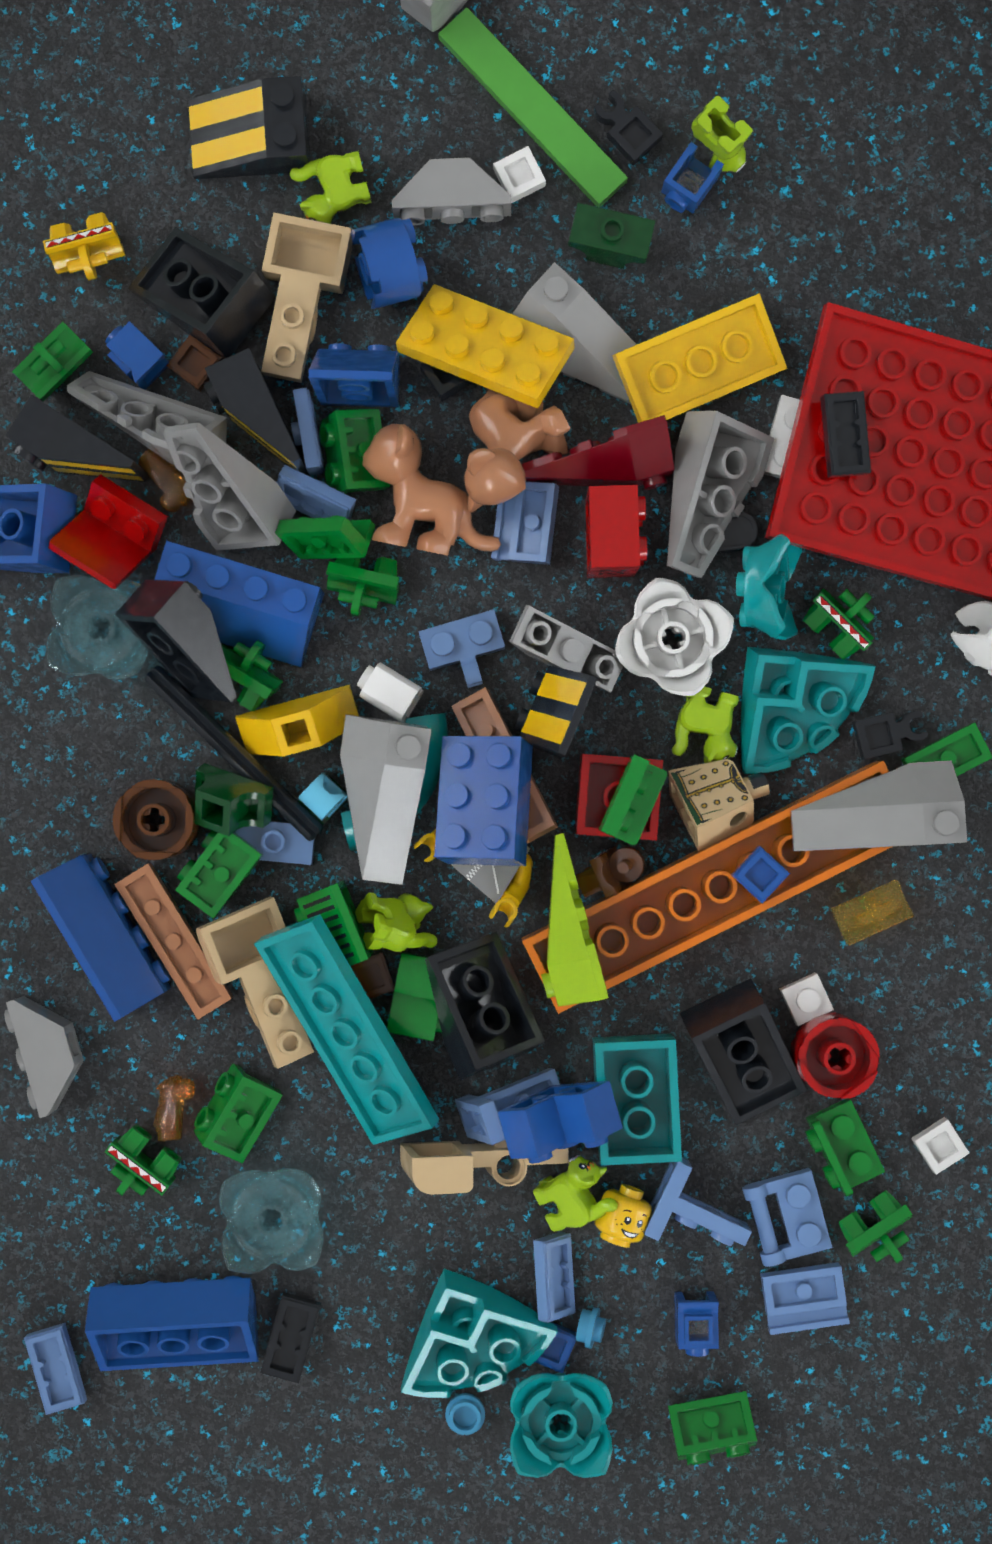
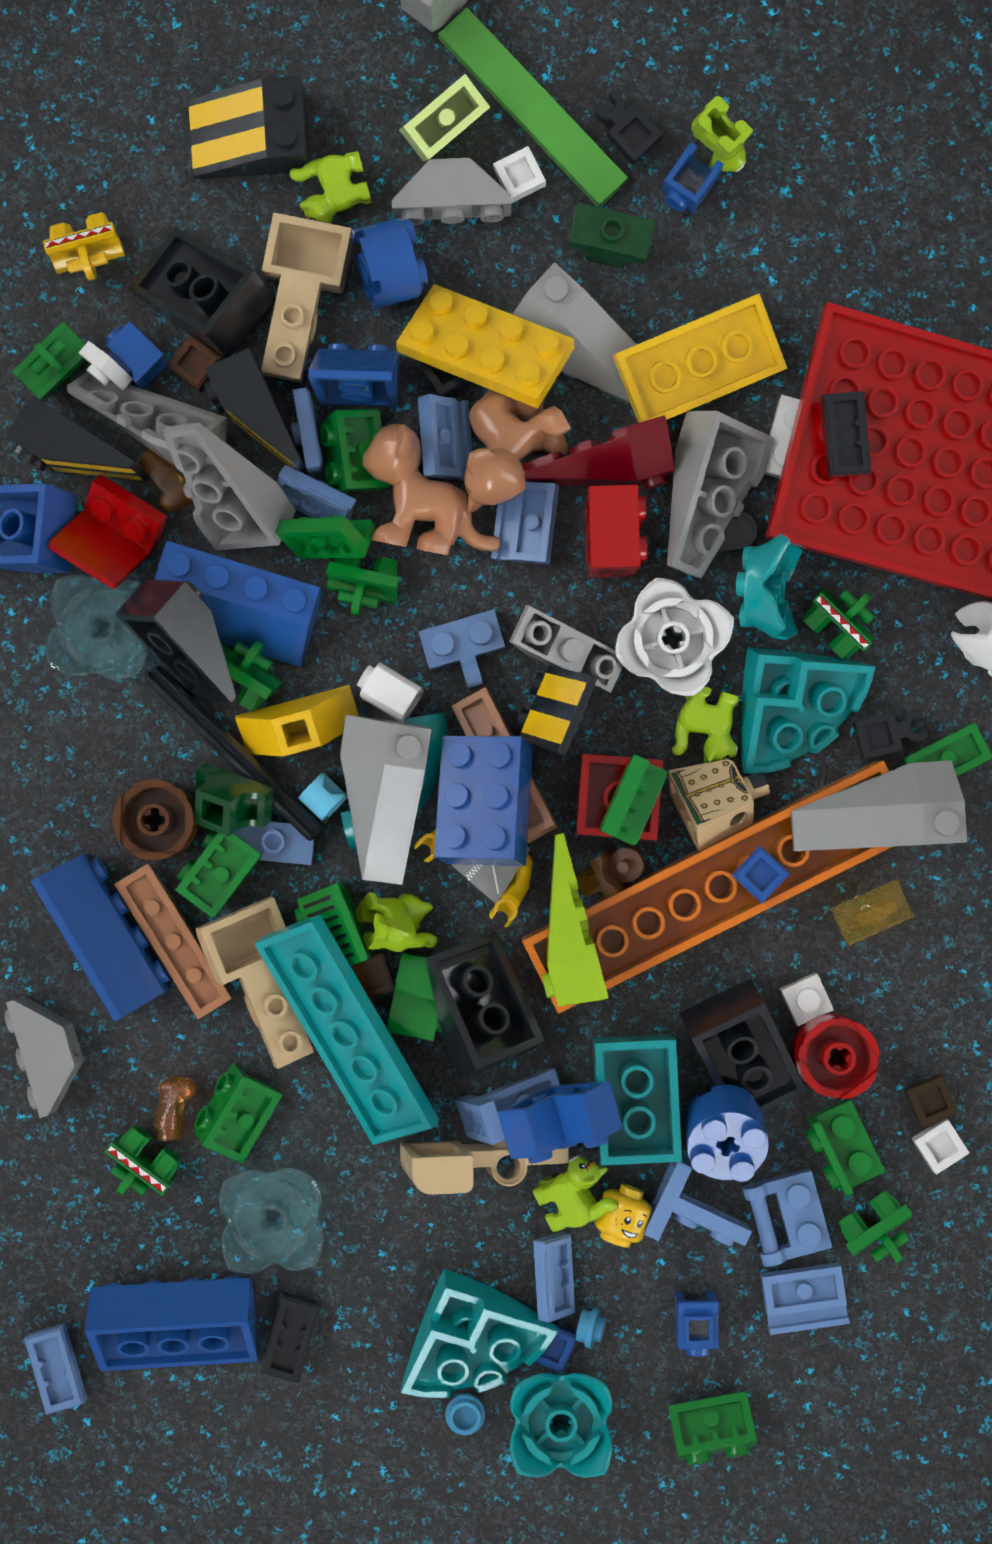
none -> white plate [79,341,133,391]
none -> yellowish green brick [399,74,490,162]
none -> medium blue plate [418,394,472,482]
none -> brick [683,1085,769,1182]
none -> dark brown plate [903,1073,959,1128]

